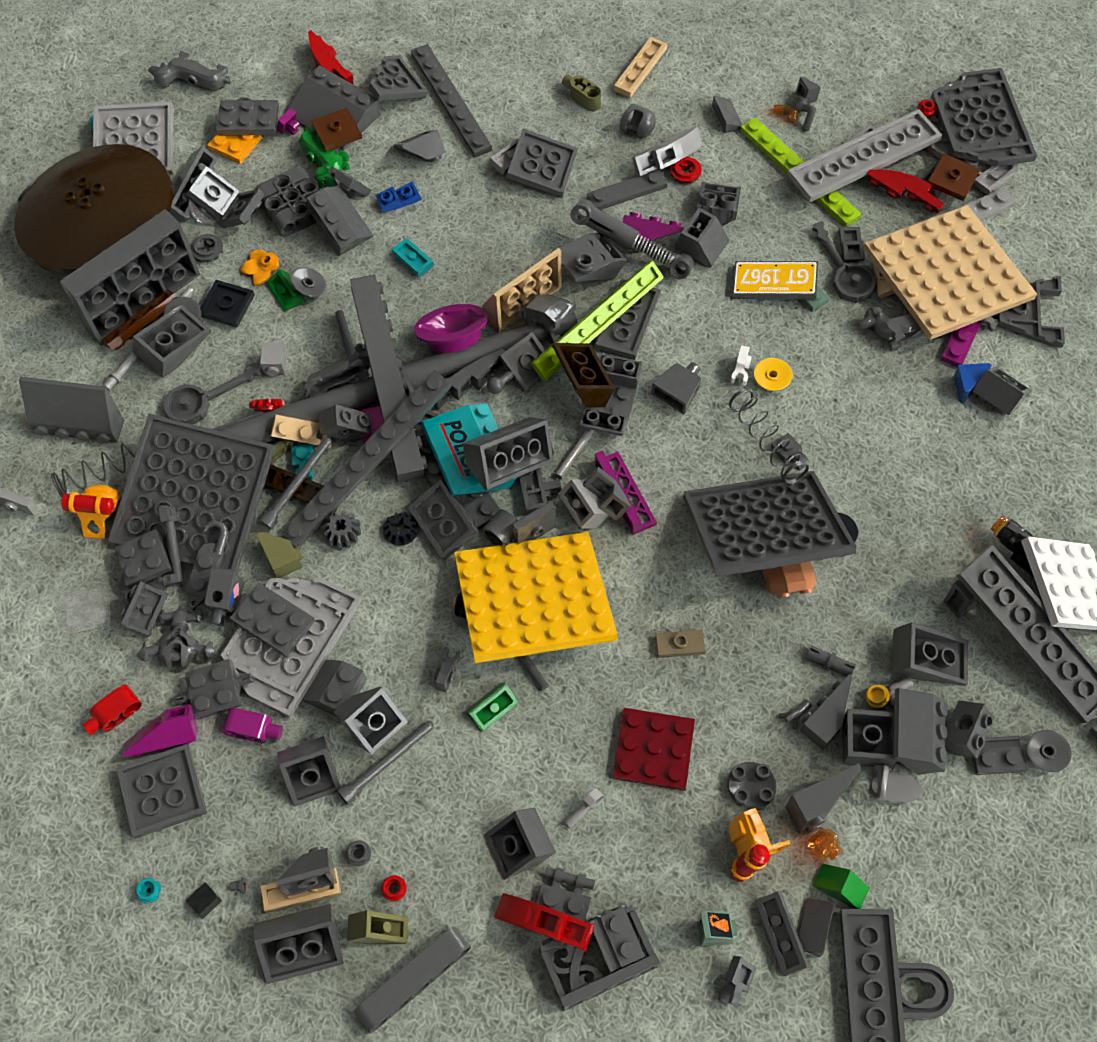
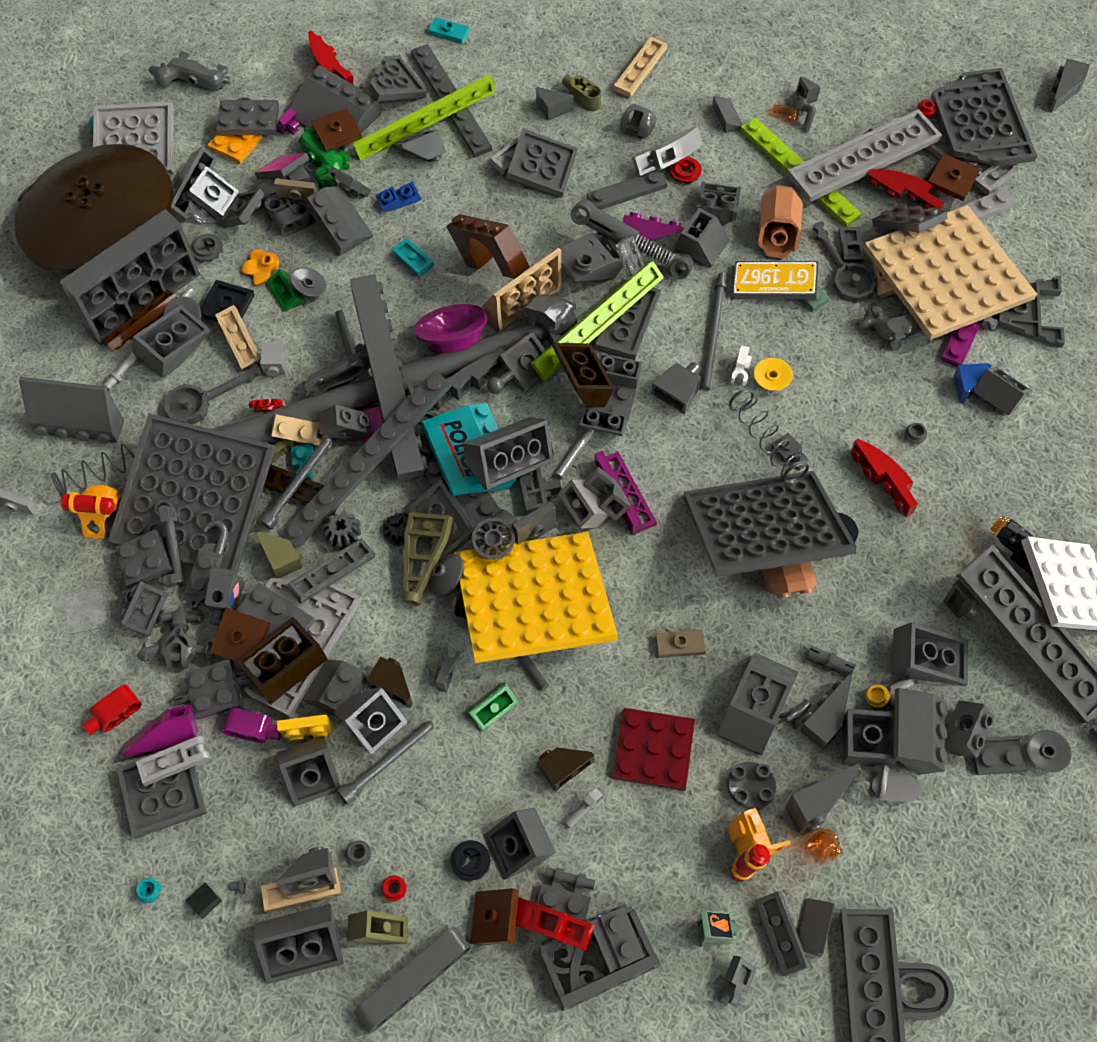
green slope [812,863,870,909] -> none
none -> light grey plate [136,736,211,786]
none -> reddish brown plate [209,607,271,661]
none -> tan plate [215,305,261,371]
none -> dark brown slope [236,617,328,705]
none -> tile [255,153,309,179]
none -> dark tan plate [274,178,317,201]
none -> yellow plate [277,714,334,742]
none -> dark grey plate [287,538,375,604]
none -> lime plate [352,74,496,160]
none -> dark brown slope [366,656,413,708]
none -> olive plate [403,512,453,605]
none -> teal plate [428,17,469,44]
none -> dark grey dish [429,553,464,596]
none -> reddish brown arch [446,214,530,279]
none -> black gear [450,840,491,882]
none -> reddish brown plate [470,888,519,945]
none -> dark grey wheel [472,518,515,560]
none -> dark grey slope [536,87,574,121]
none -> dark brown slope [537,747,594,791]
none -> clear plate [615,235,644,279]
none -> dark grey bar [701,273,727,391]
none -> dark grey slope [717,653,799,756]
none -> nougat brick [757,185,803,259]
none -> red slope [851,439,918,517]
none -> dark grey plate [872,204,948,233]
none -> dark grey plate [905,423,927,444]
none -> dark grey slope [1048,58,1090,113]

